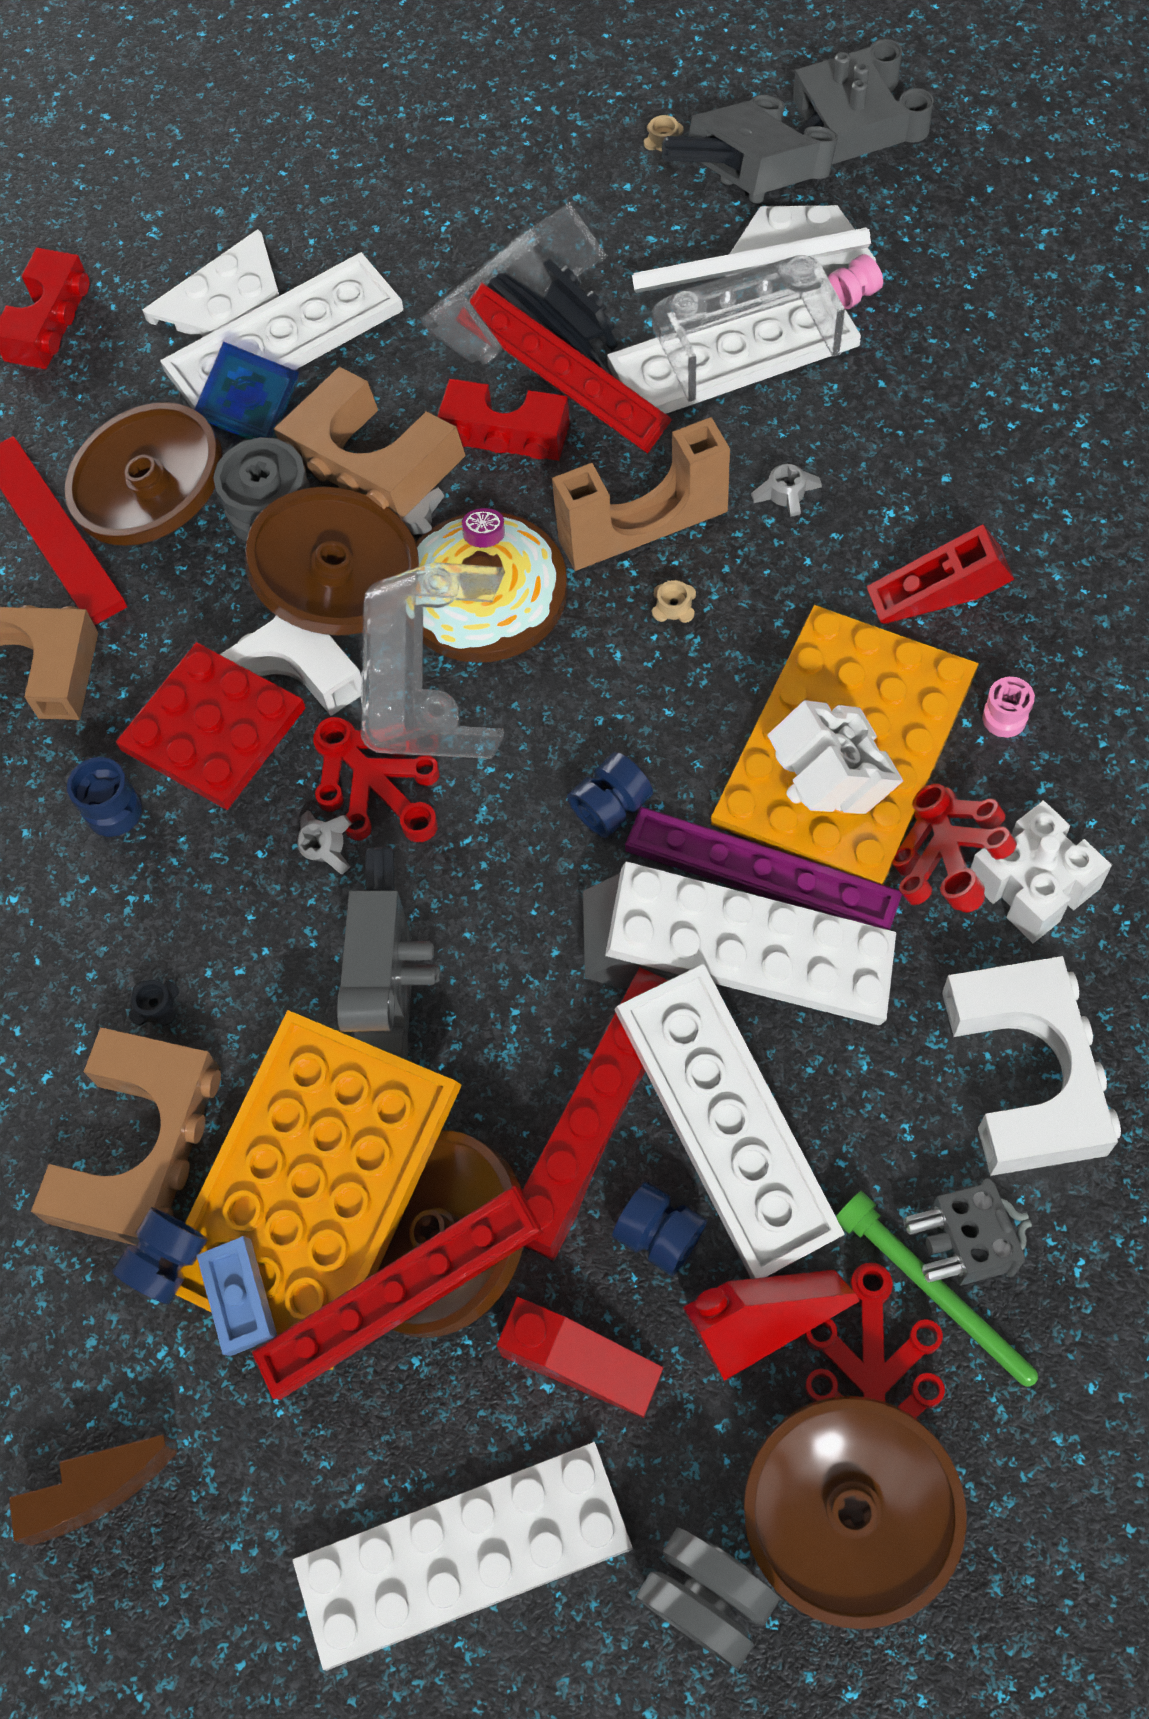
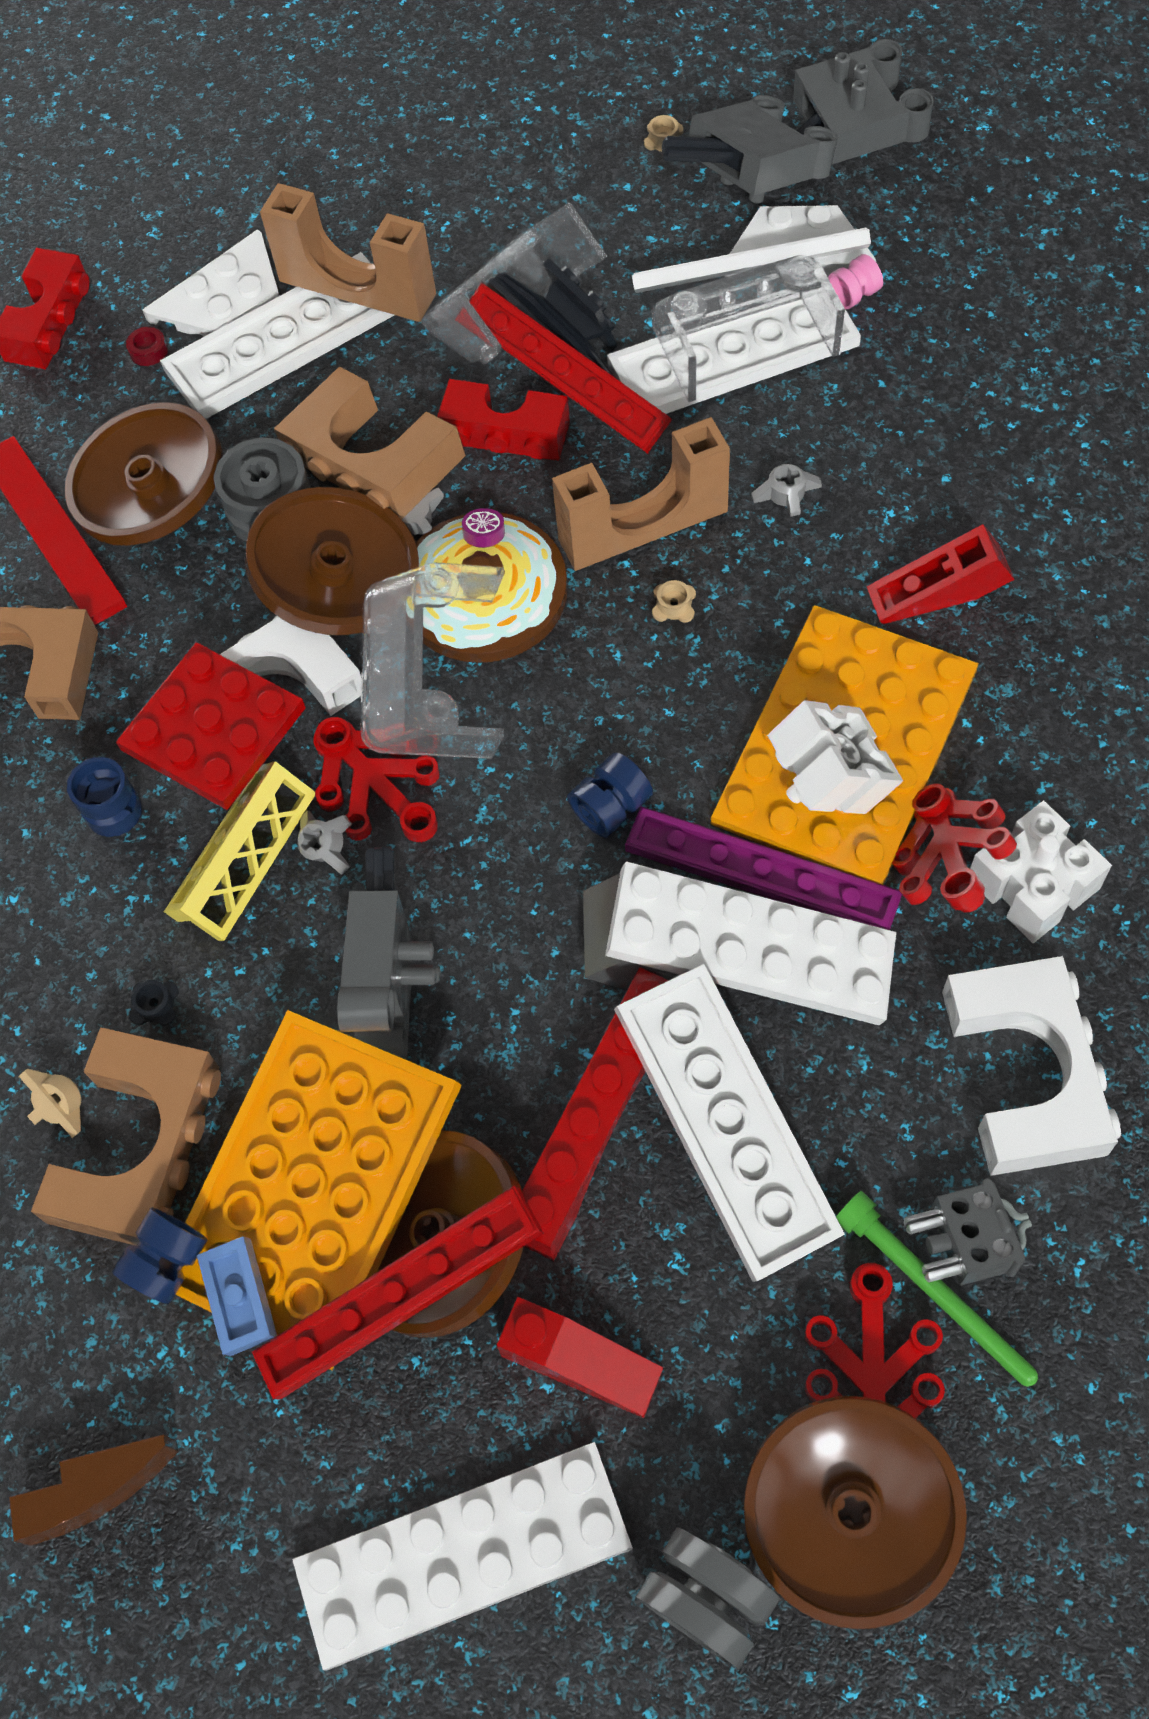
clear blue tile [194,341,299,440] -> none
dark blue wheel [612,1182,707,1277] -> none
red slope [683,1270,859,1381] -> none
bright pink wheel [982,676,1035,738] -> none
none -> tan piece [19,1069,81,1138]
none -> dark red tile [126,327,168,366]
none -> light yellow fence [164,761,315,941]
none -> medium nougat arch [260,183,436,322]

